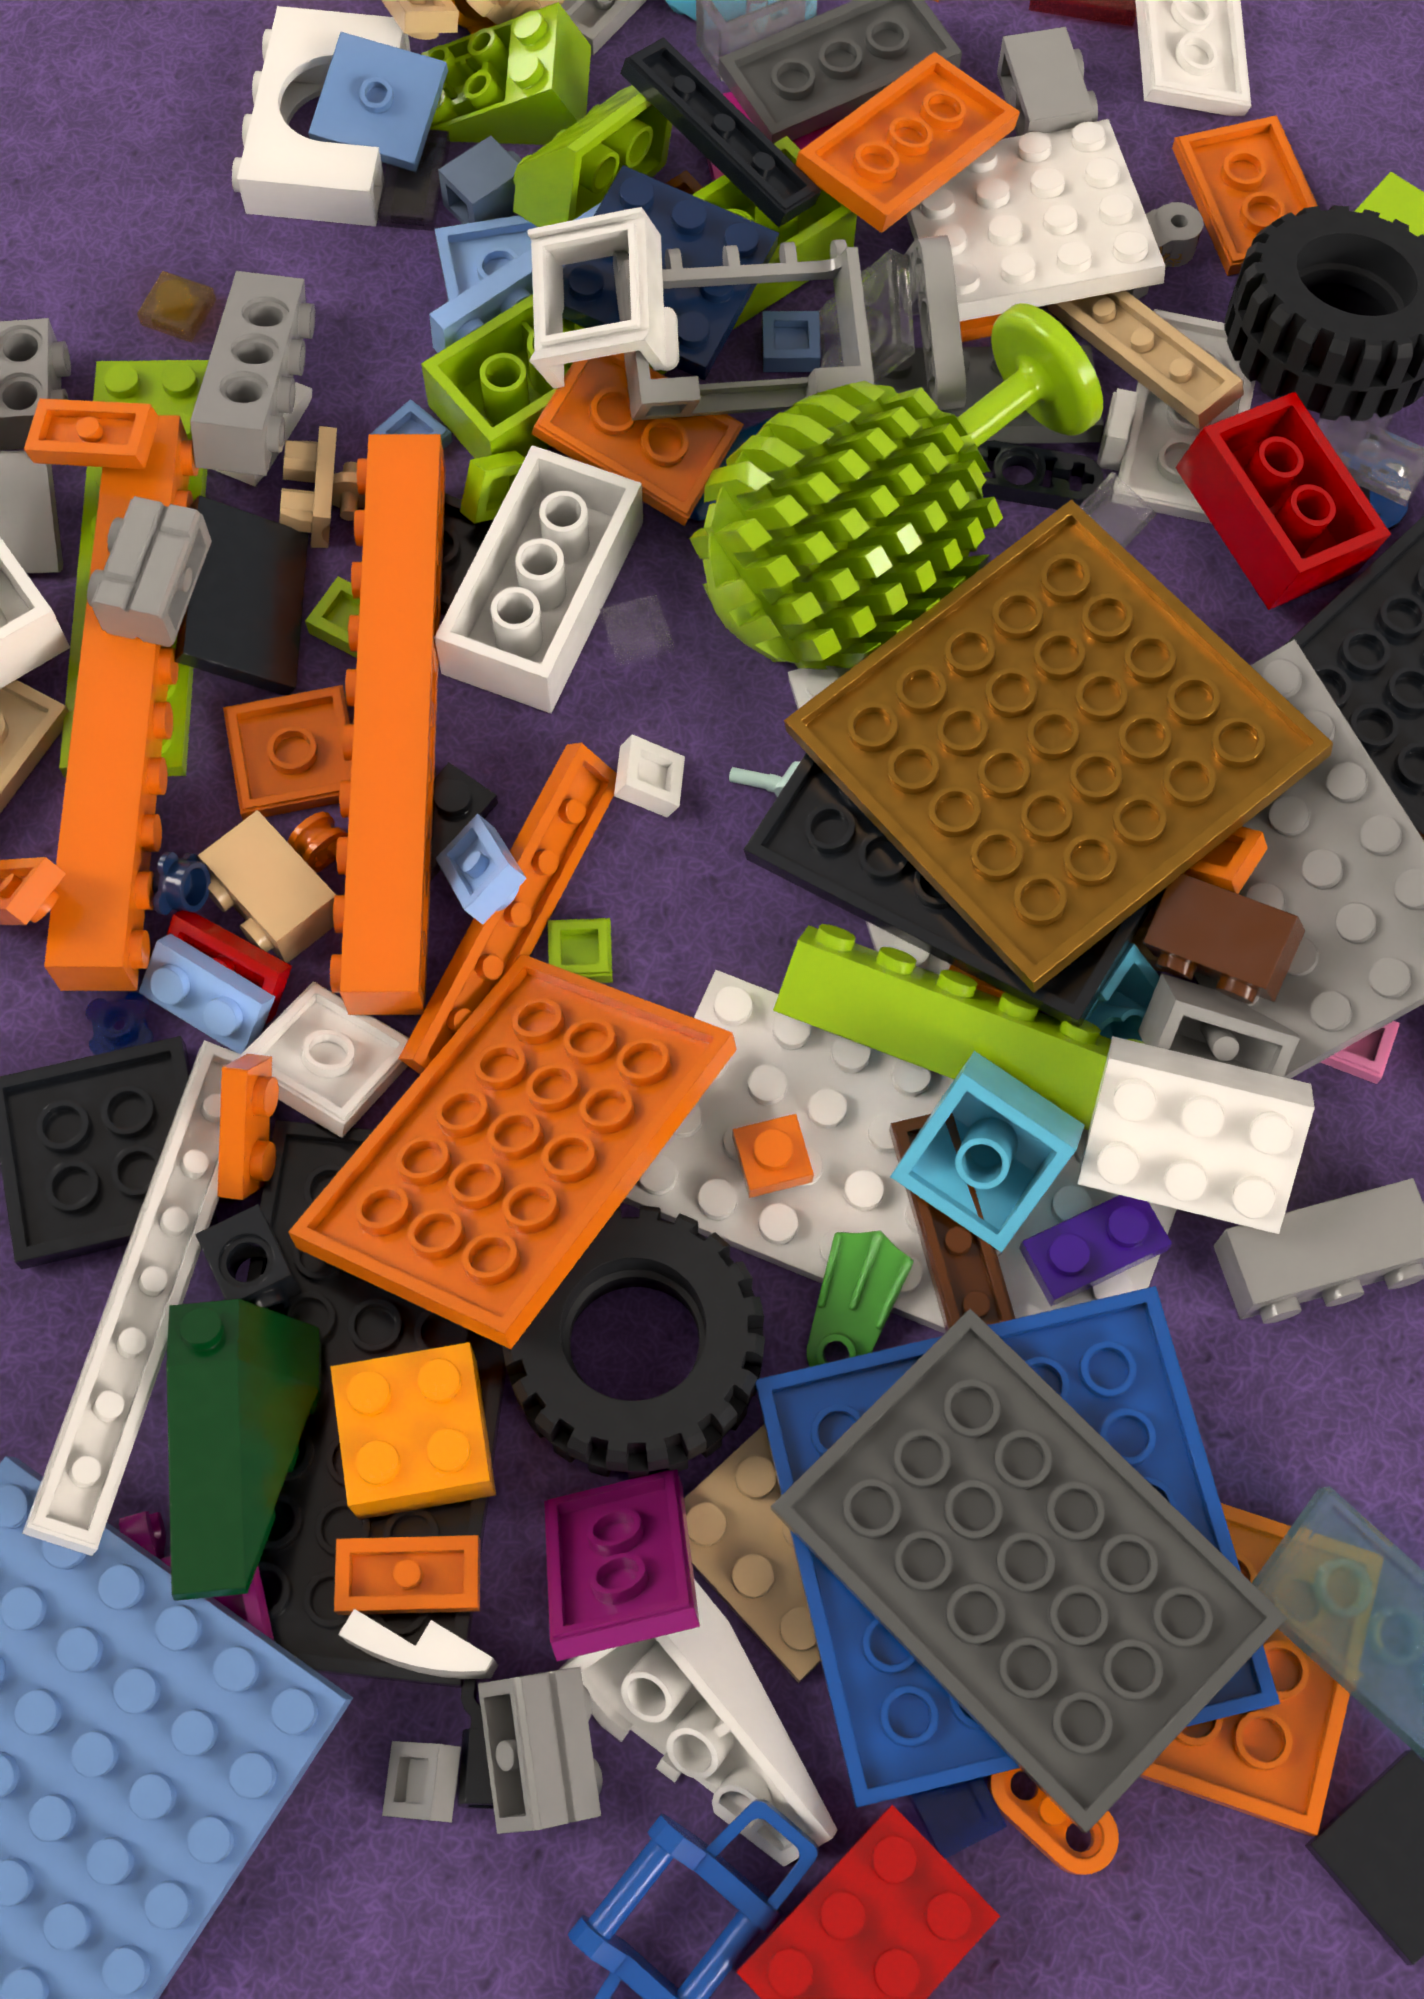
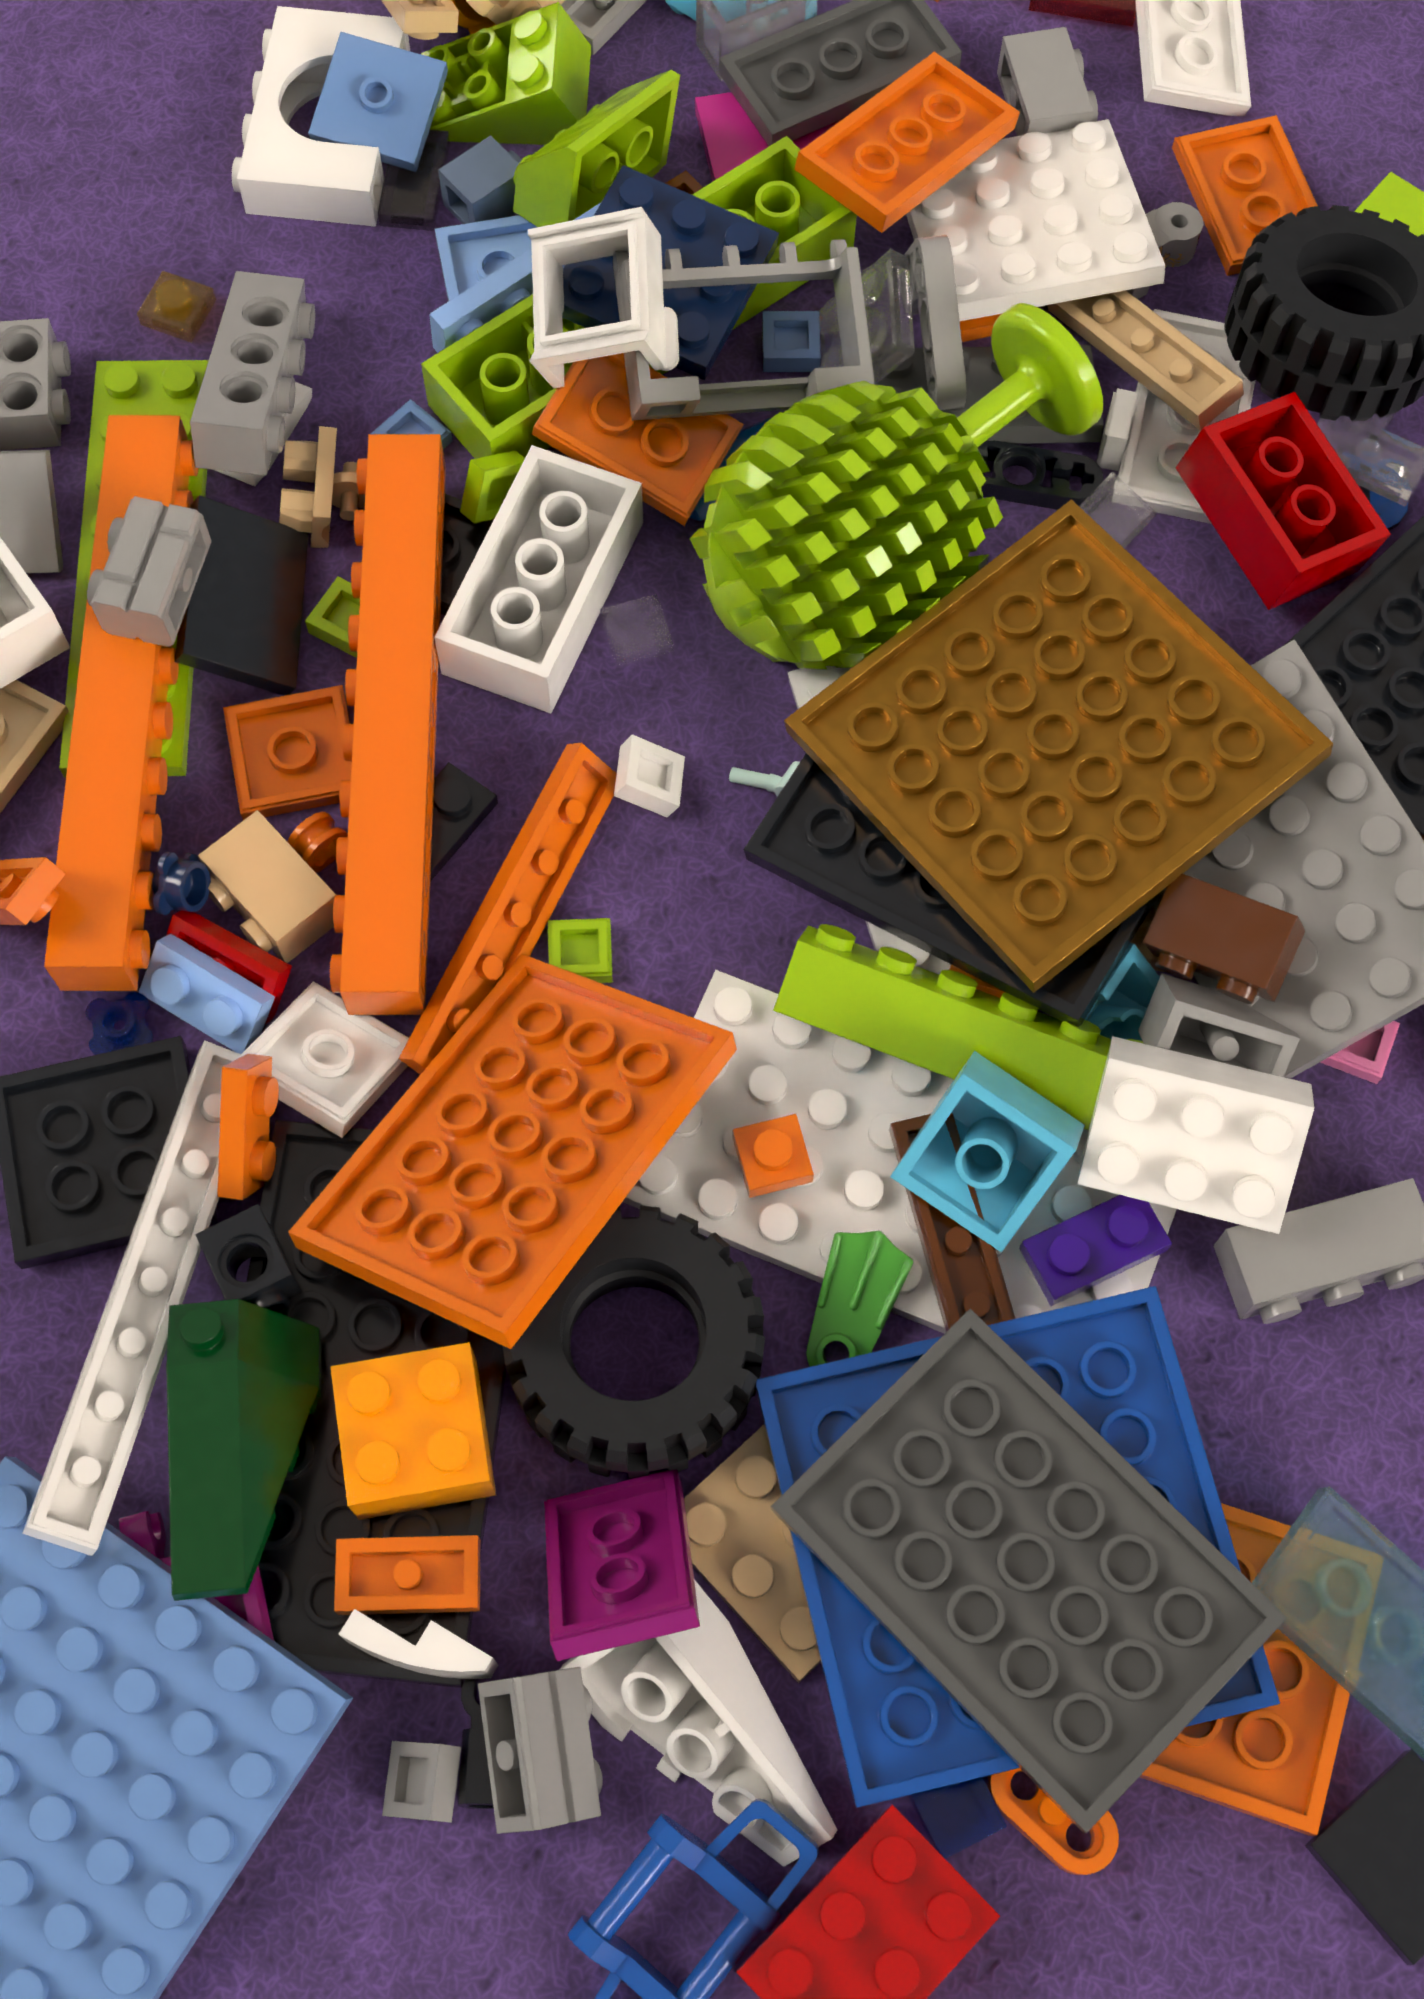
orange plate [24,398,160,469] -> none
light blue plate [435,813,527,925] -> none
black tile [620,37,822,228] -> none
orange plate [1183,826,1268,894] -> none

